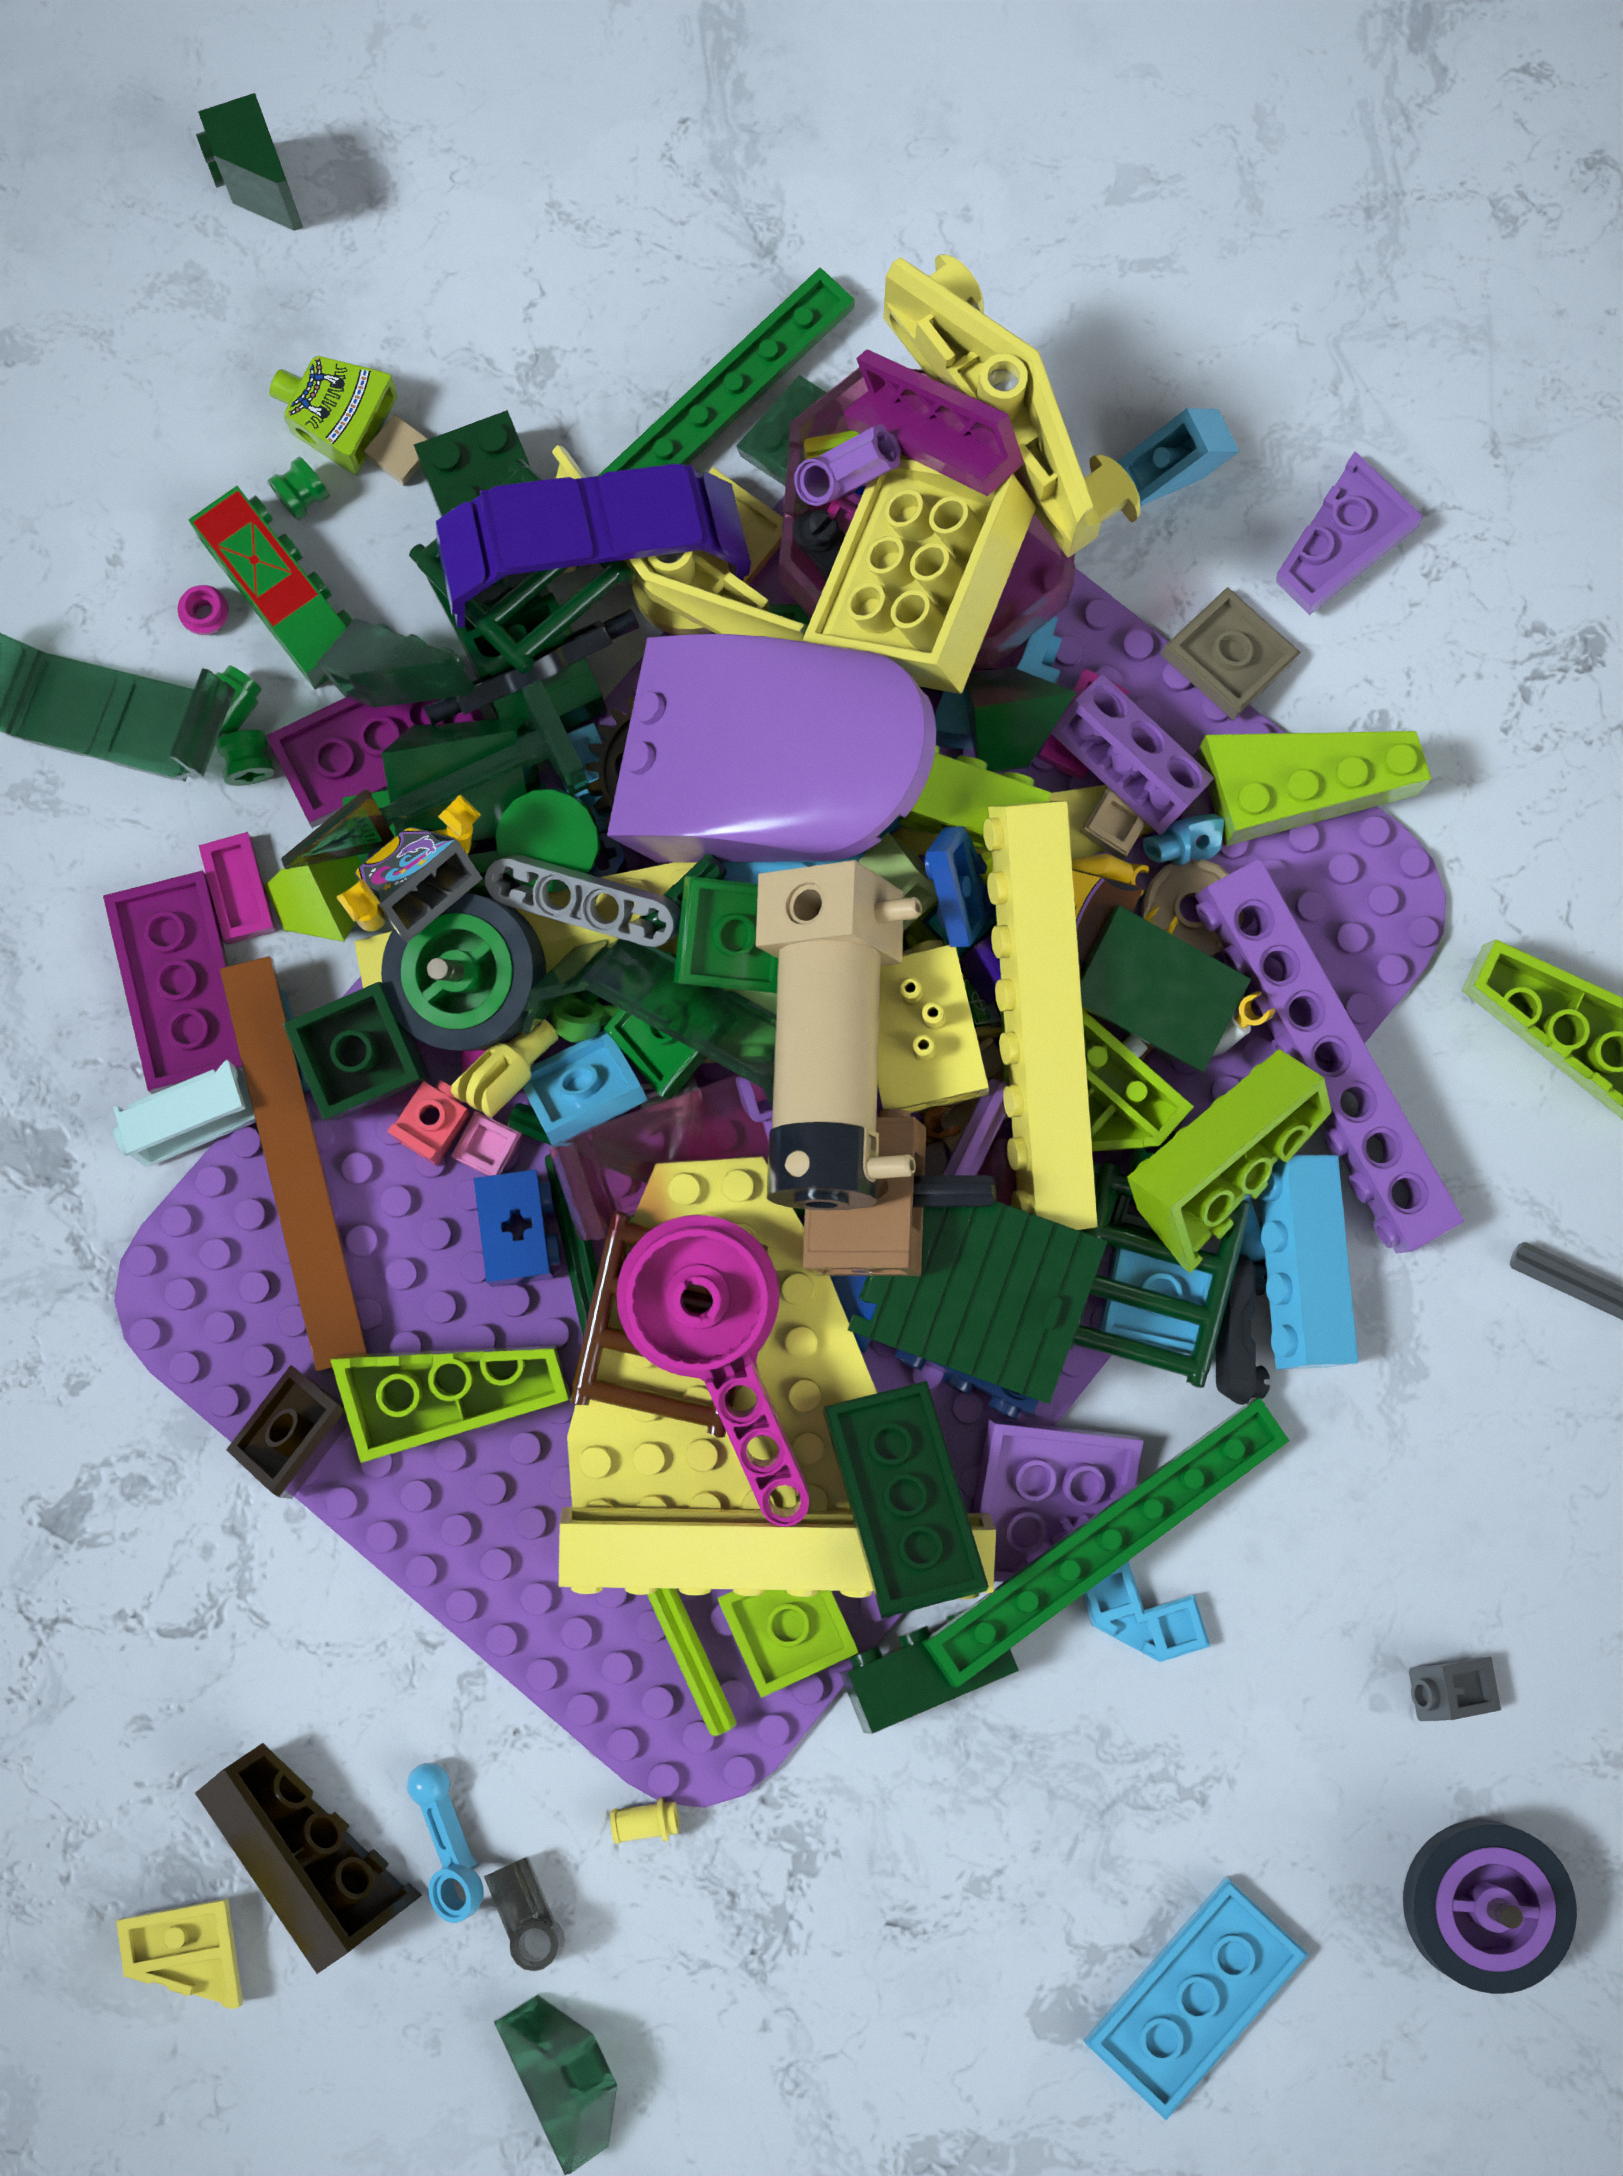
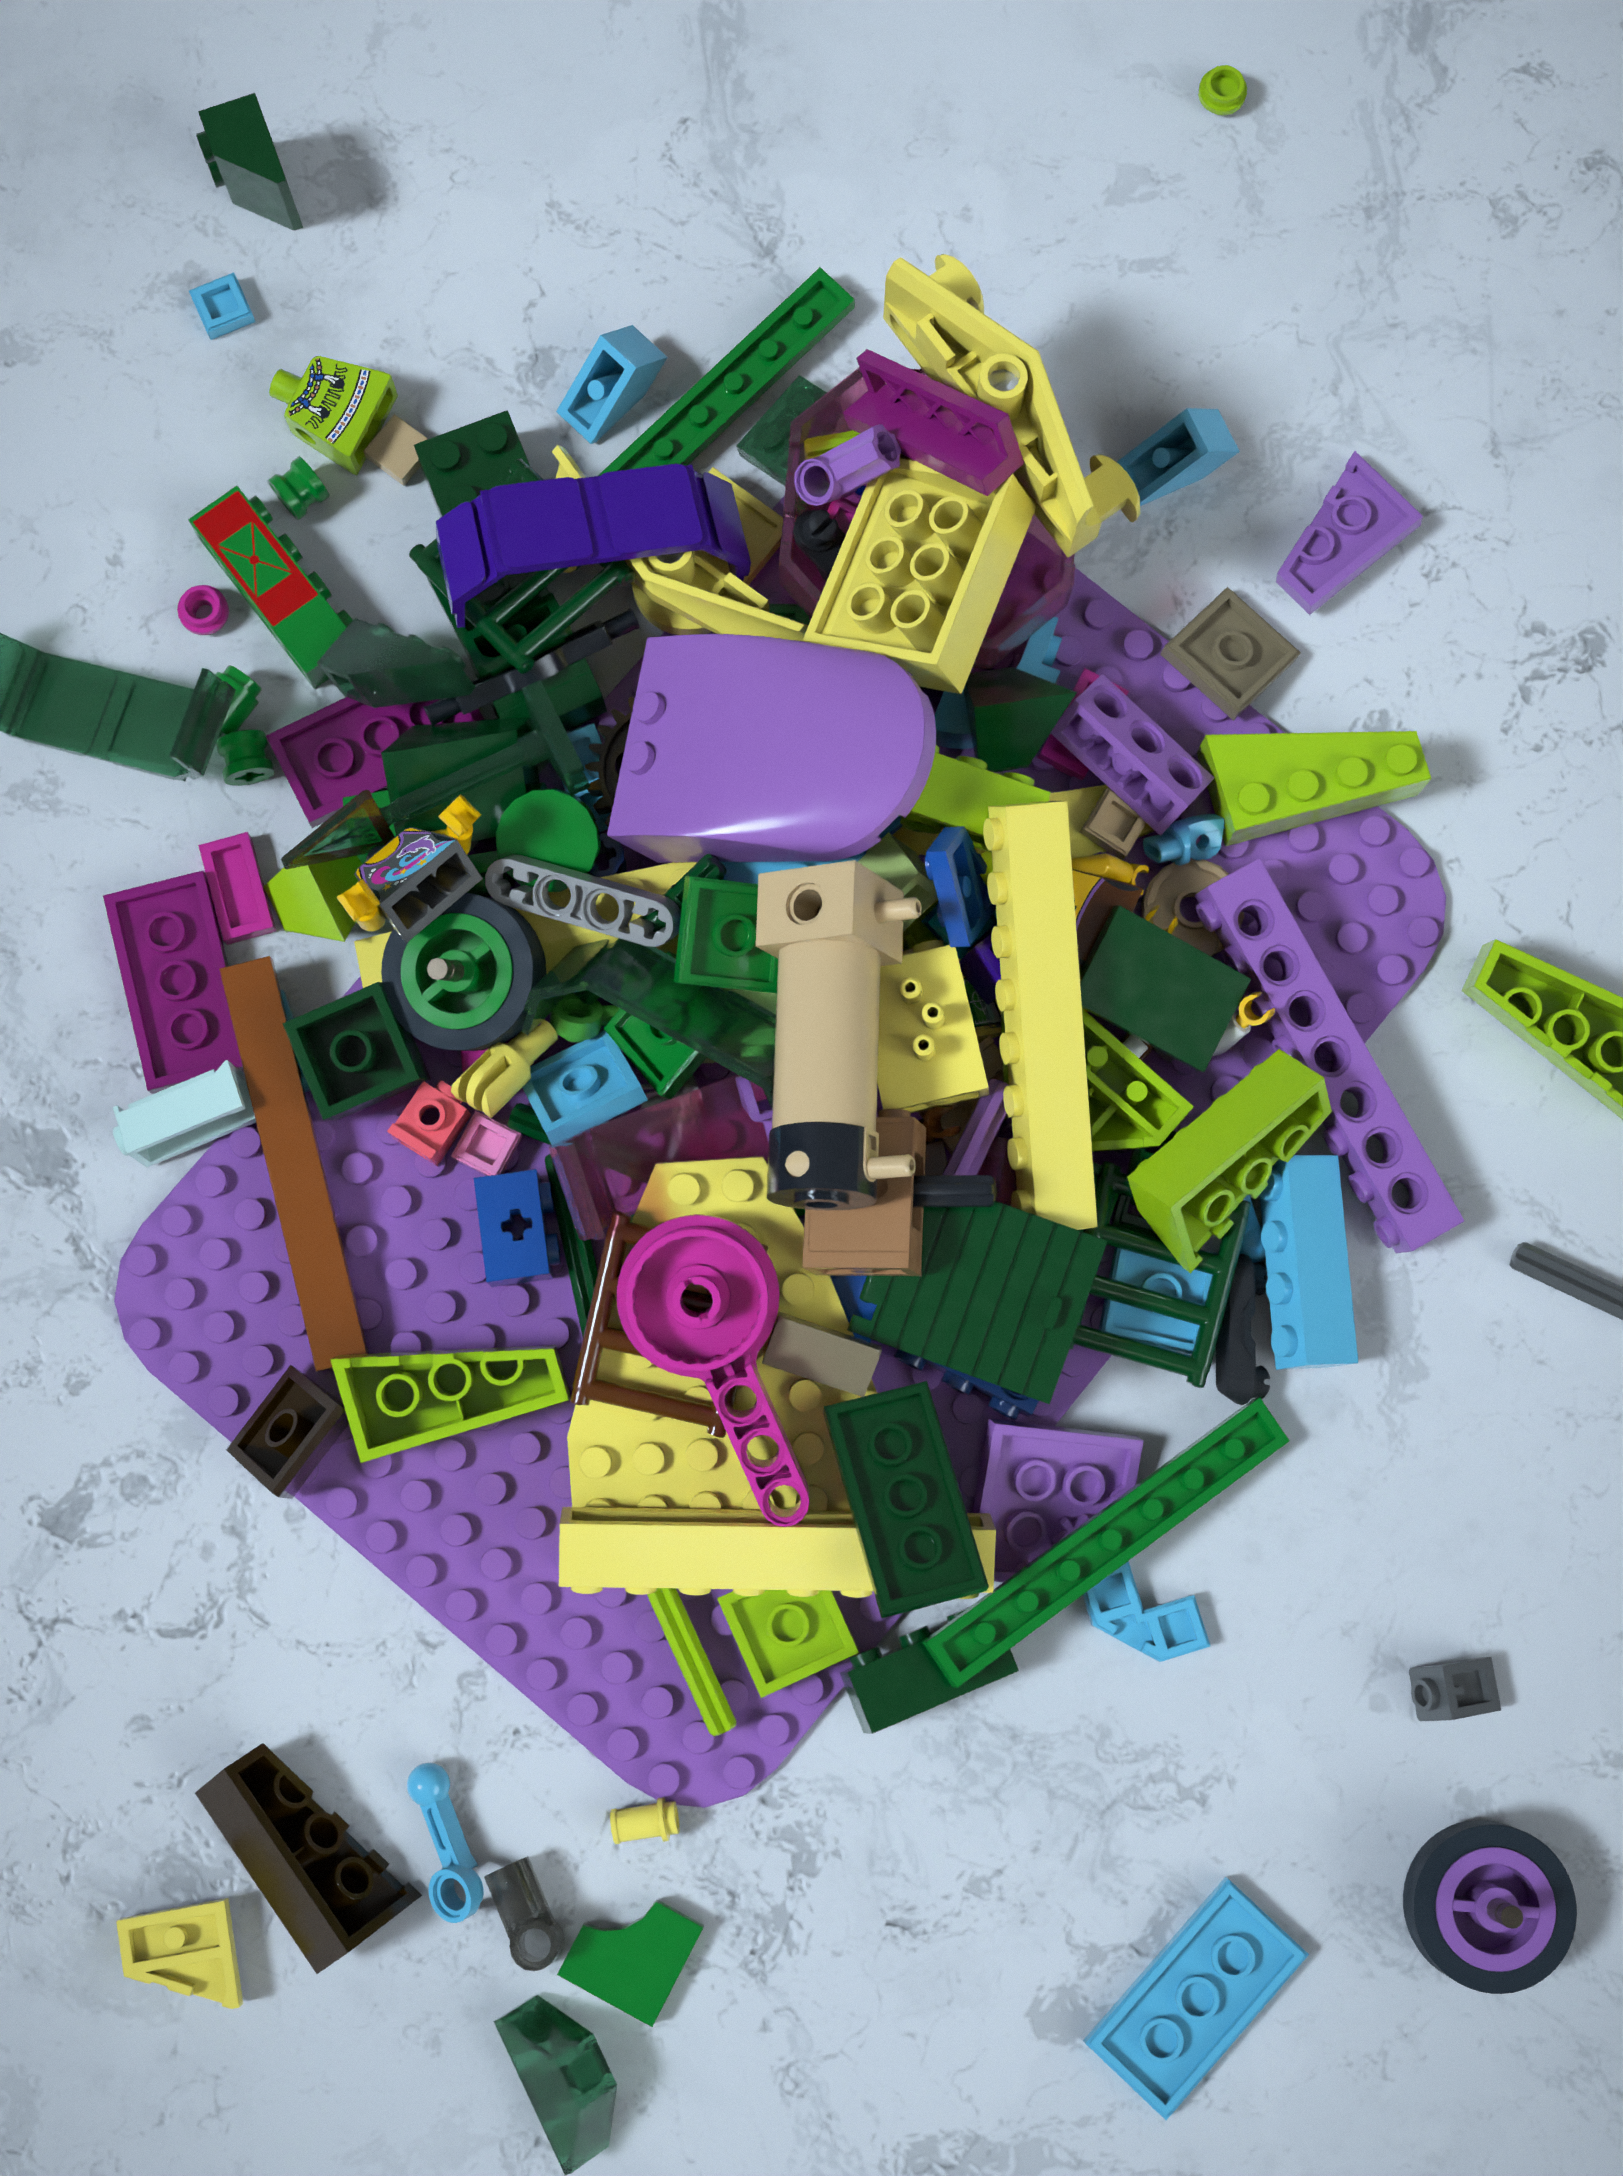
none -> medium azure tile [189,272,256,340]
none -> medium azure slope [556,325,668,444]
none -> green tile [557,1900,704,2027]
none -> dark tan slope [762,1312,882,1397]
none -> lime plate [1198,65,1247,115]

